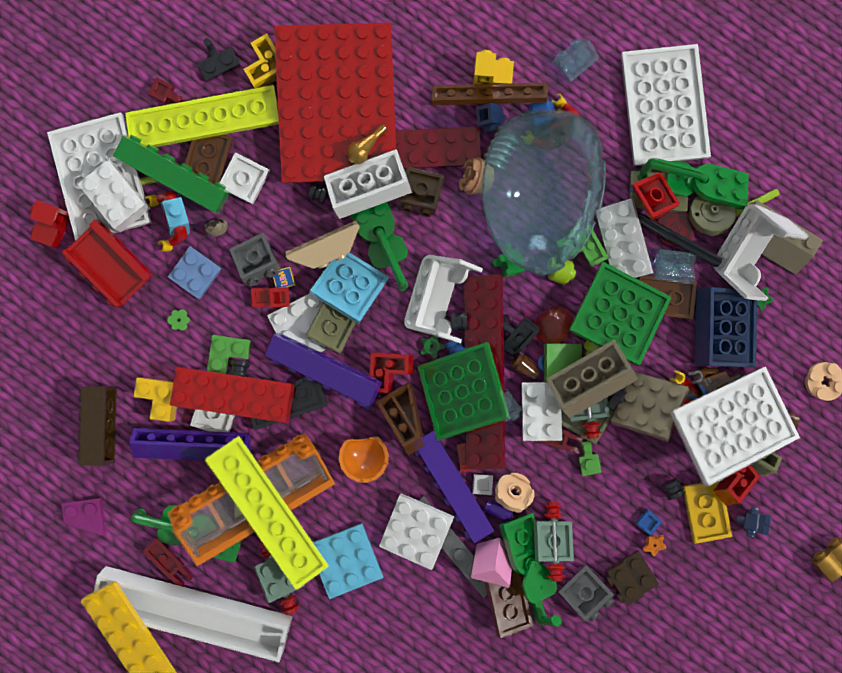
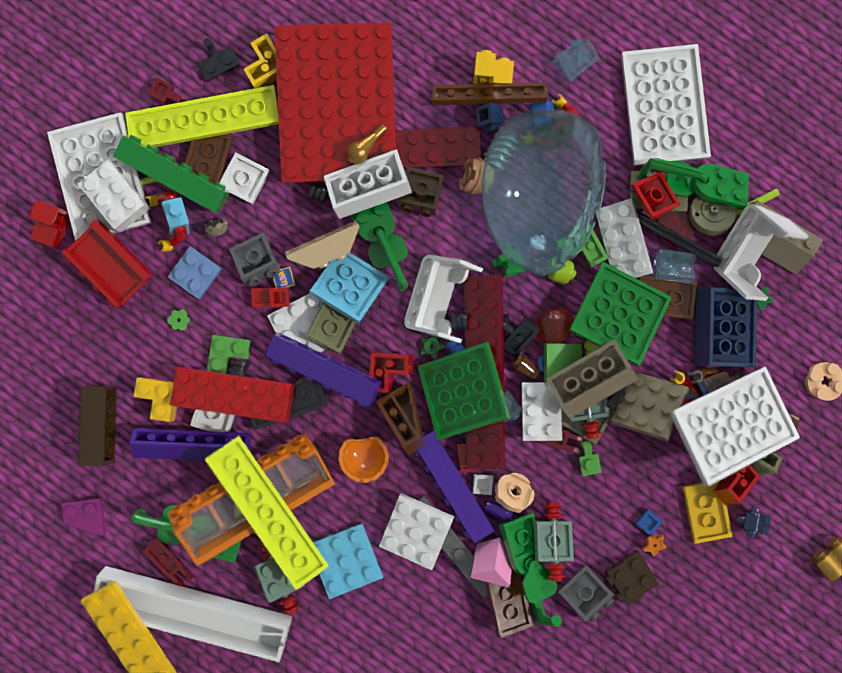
black wheel [661,478,685,500] -> none

